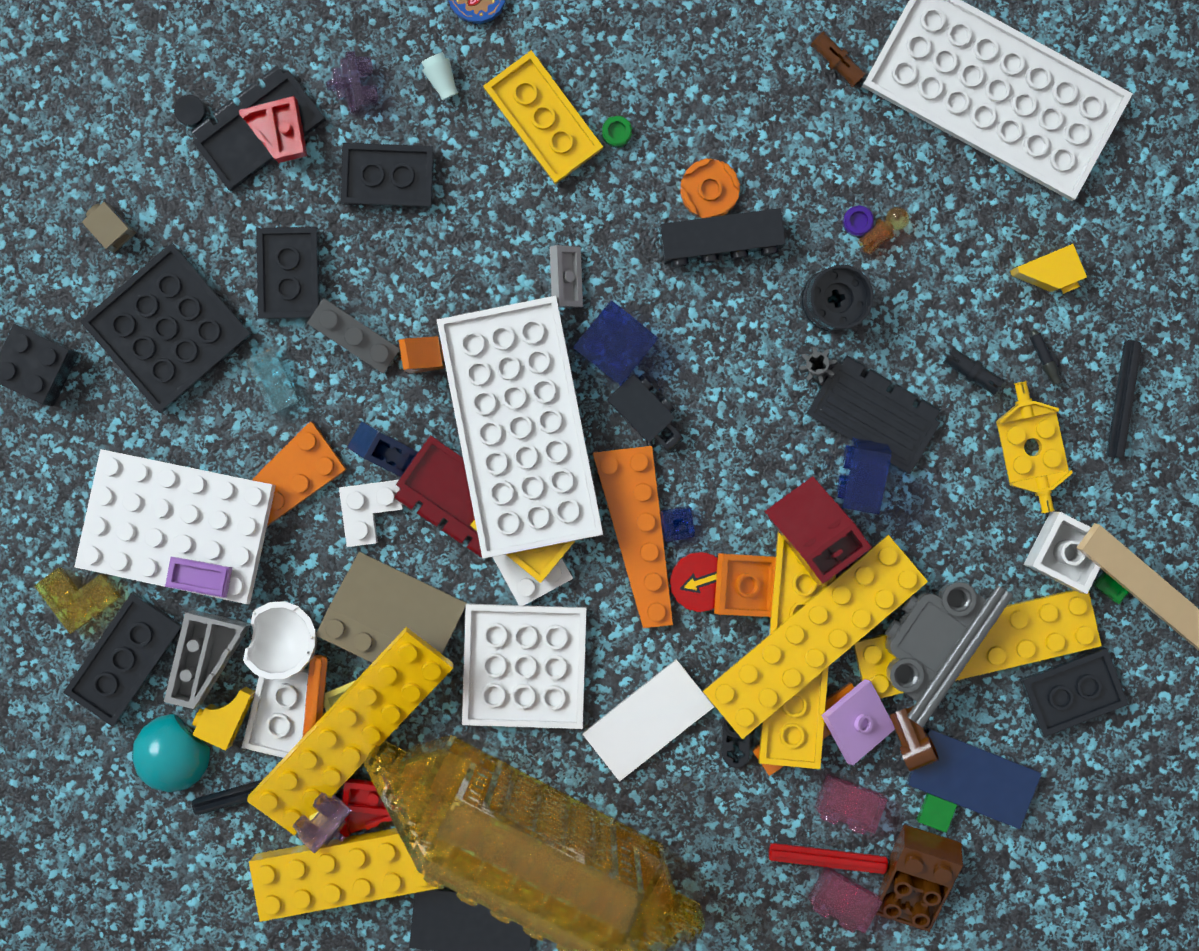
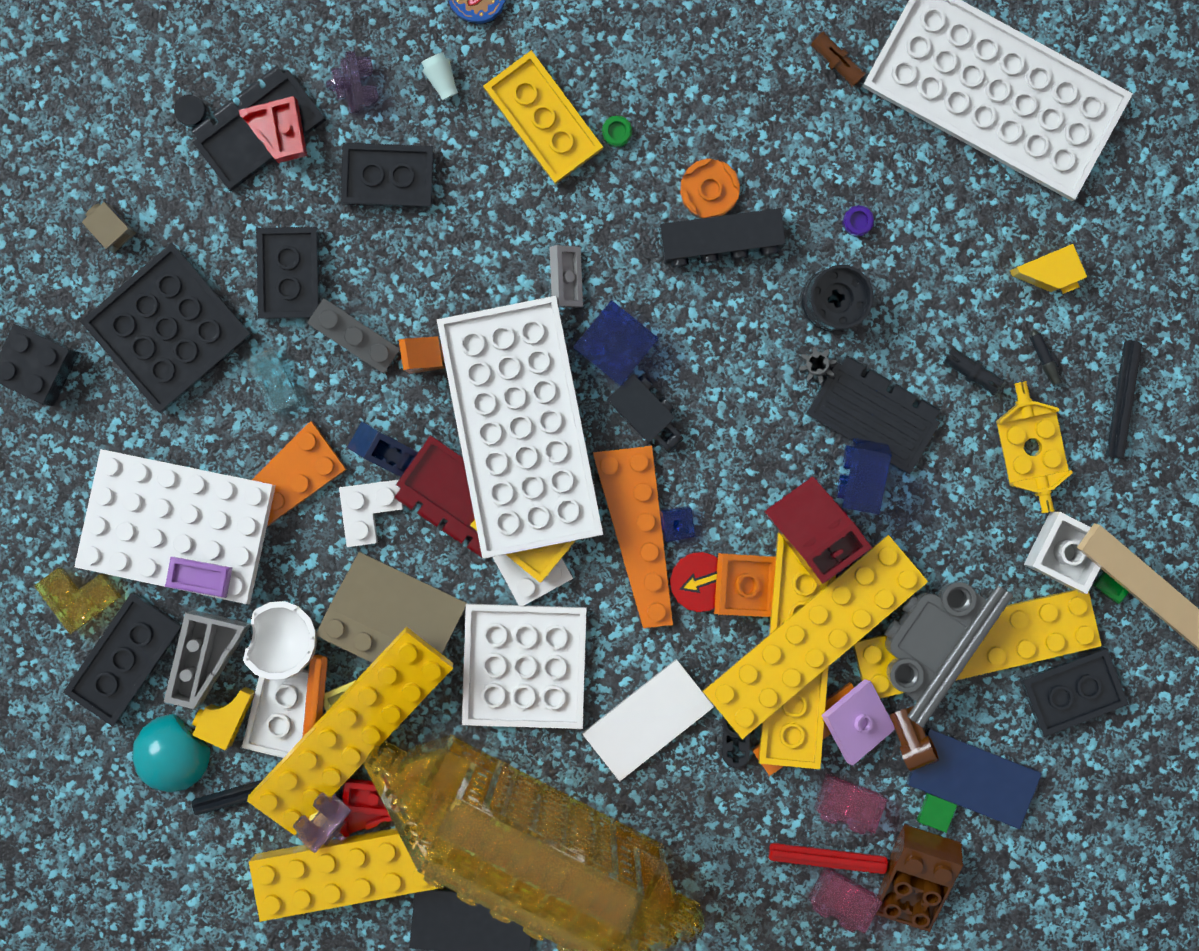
clear orange pin [857,206,909,255] -> none

